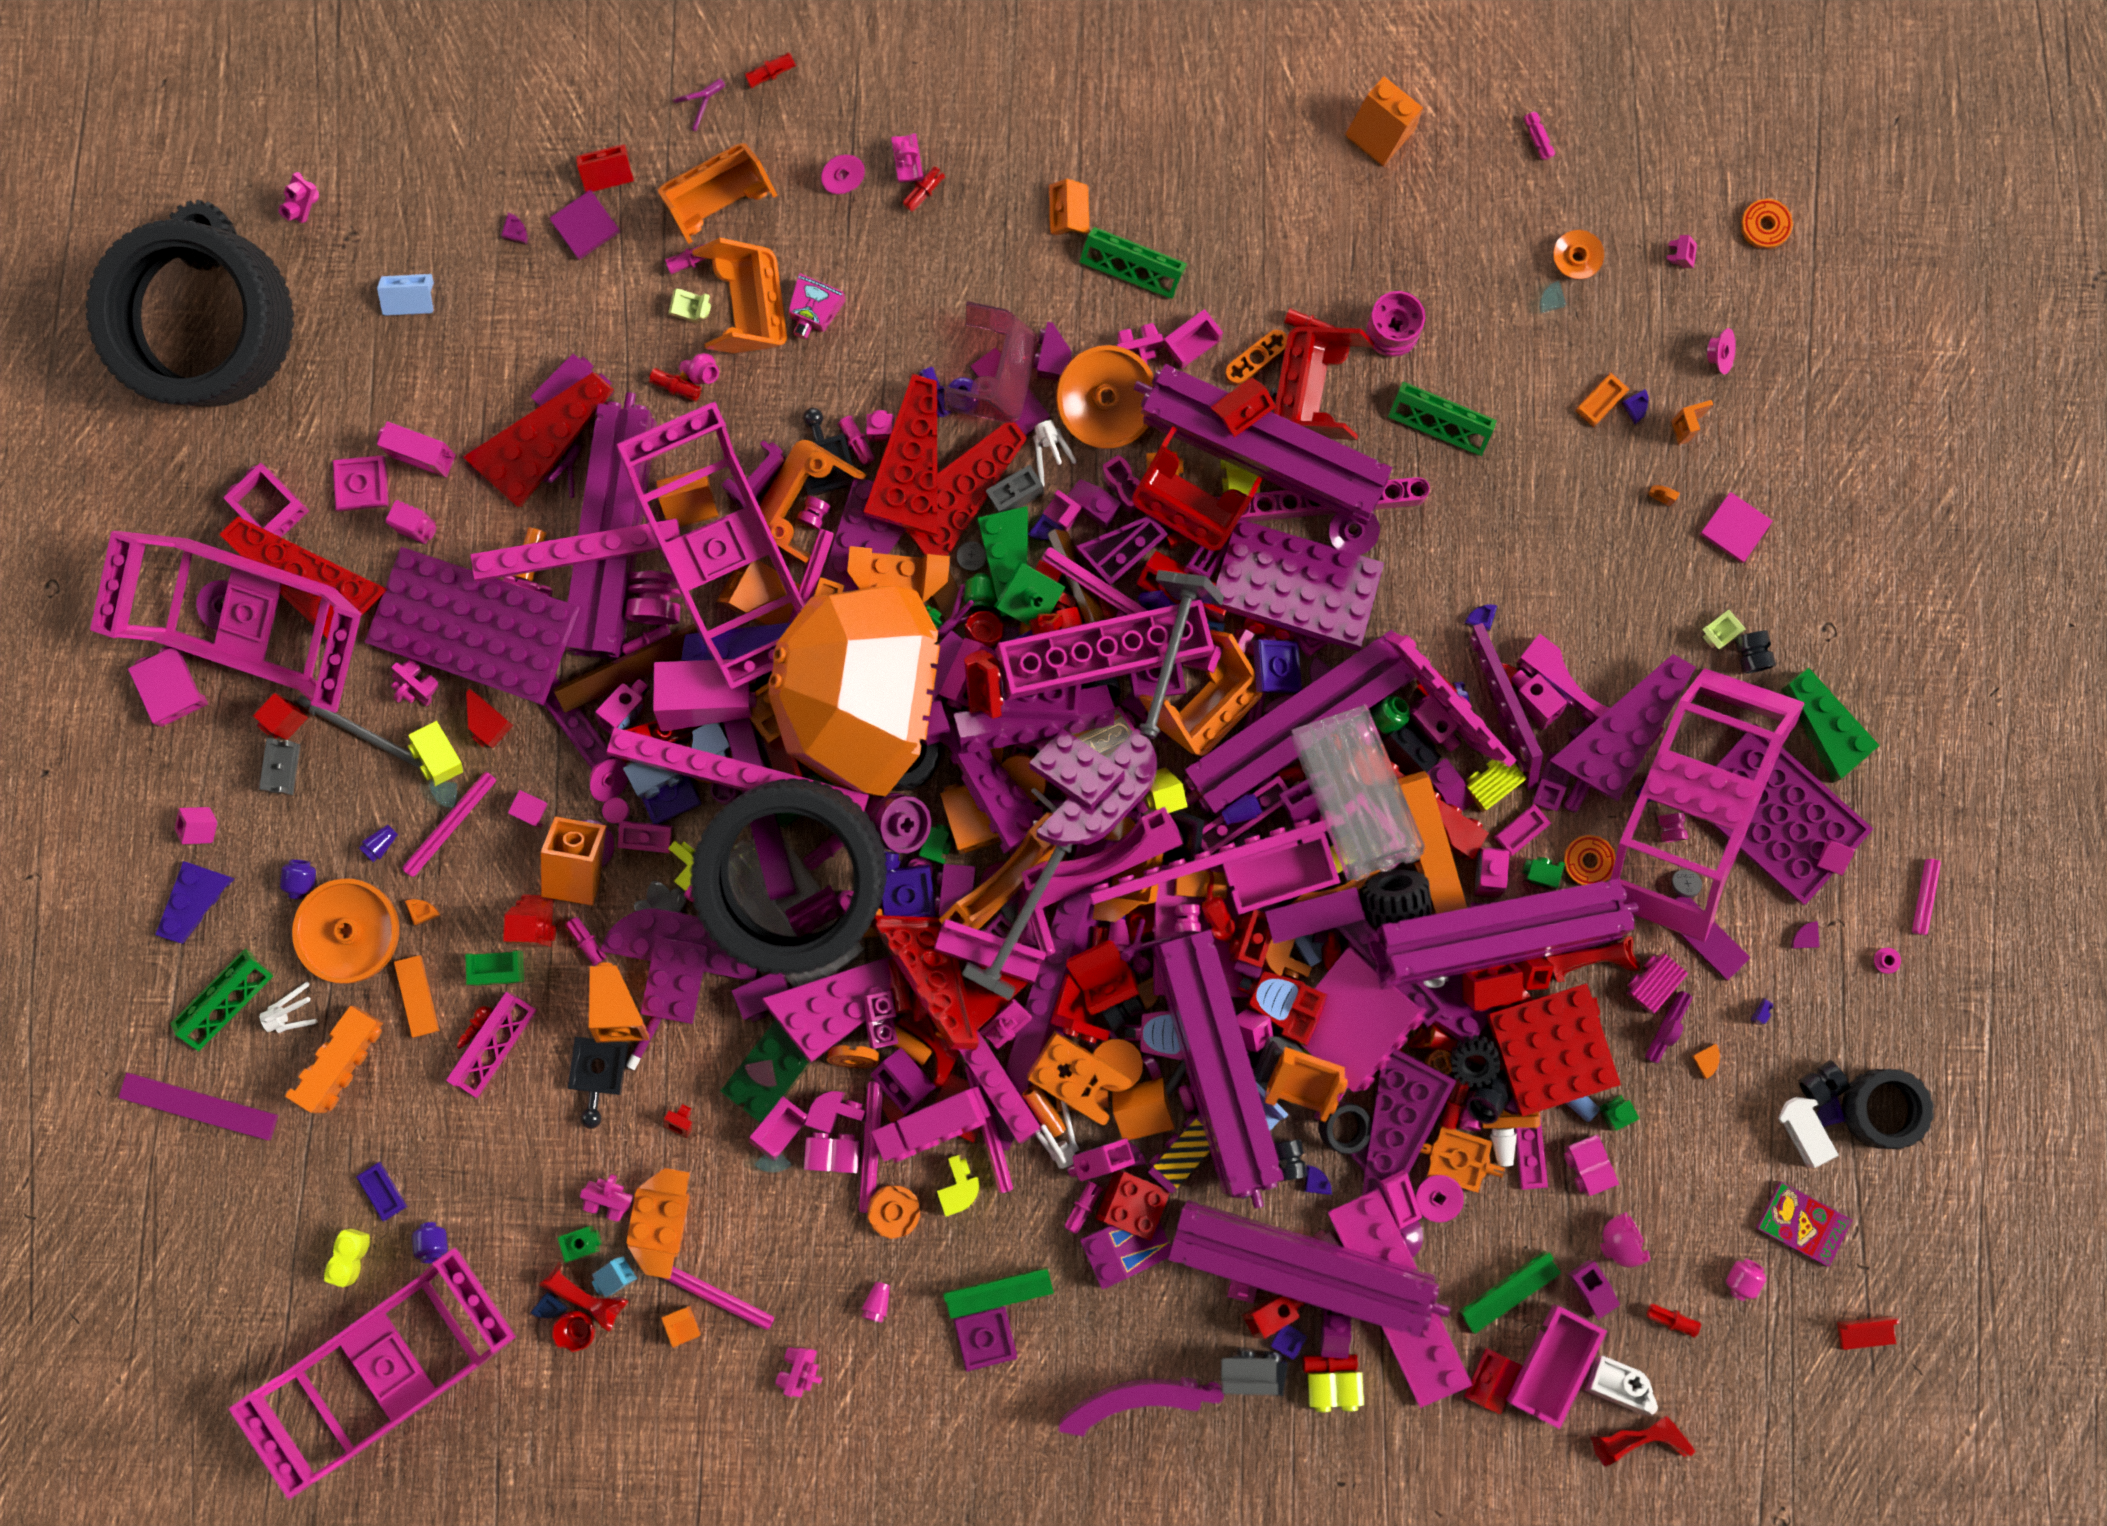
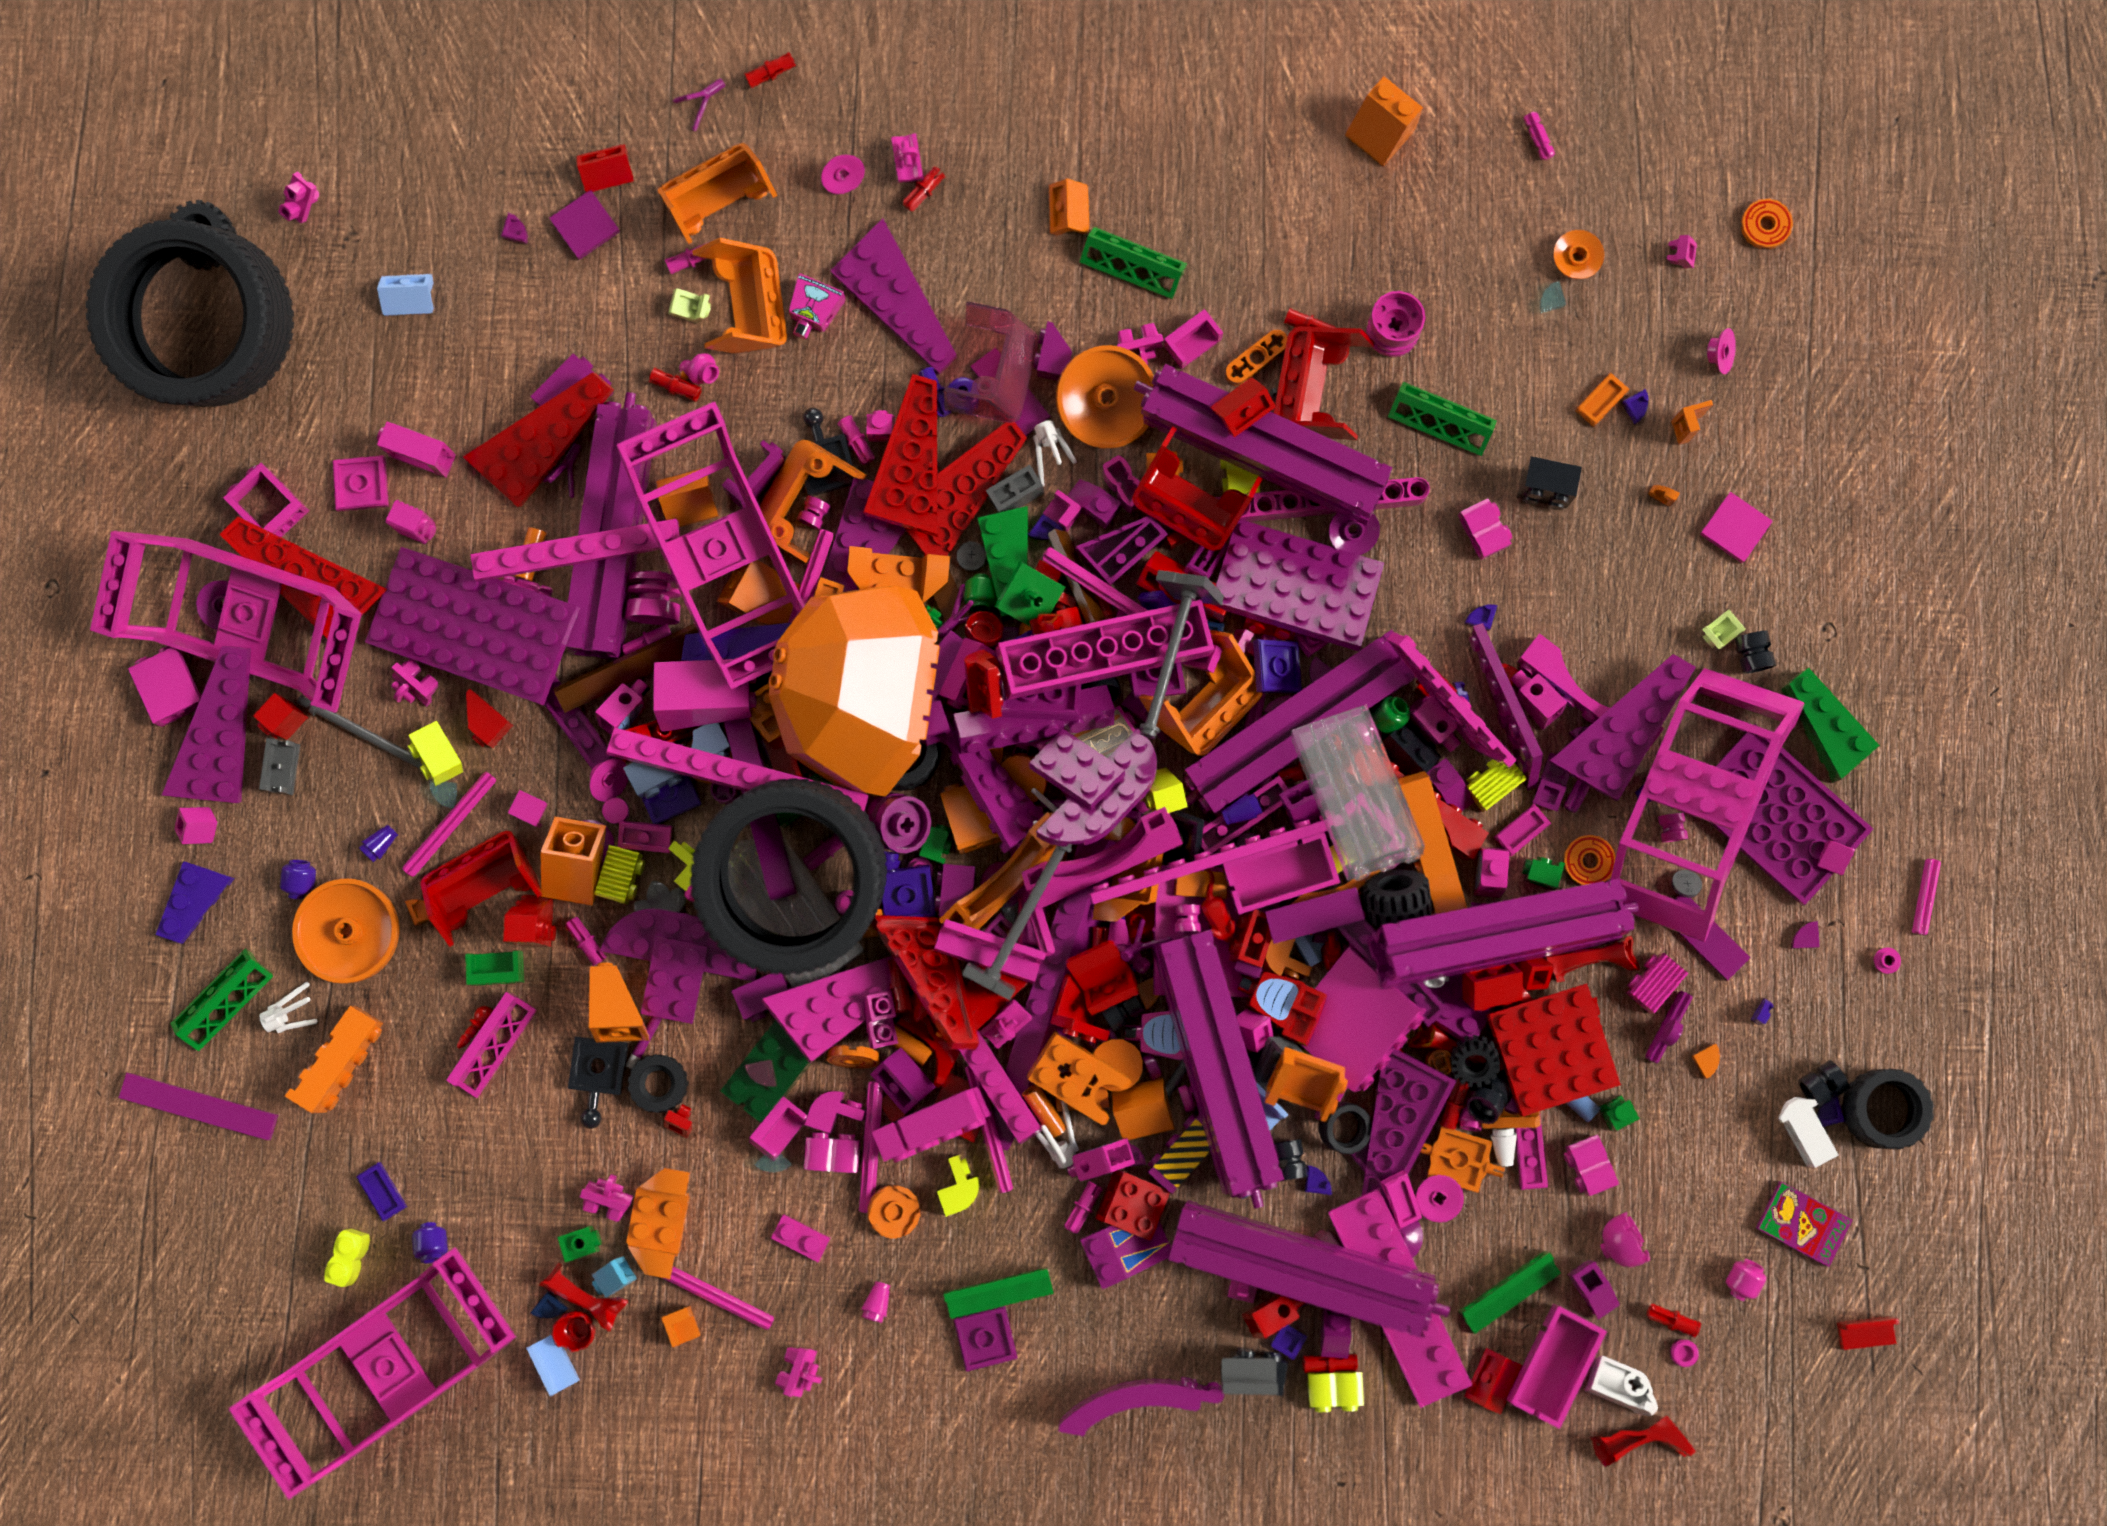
orange tile [394,955,440,1038] -> none
dark pink bracket [784,885,845,938] -> none
none -> magenta wing [162,646,251,803]
none -> red windscreen [420,831,542,947]
none -> light blue panel [527,1335,580,1396]
none -> neon yellow brick [594,845,645,905]
none -> black tyre [628,1055,689,1113]
none -> dark pink plate [771,1214,831,1262]
none -> magenta wing [830,218,957,375]
none -> dark pink brick [1458,498,1512,560]
none -> black brick [1517,456,1582,510]
none -> dark pink tile [1670,1339,1699,1367]

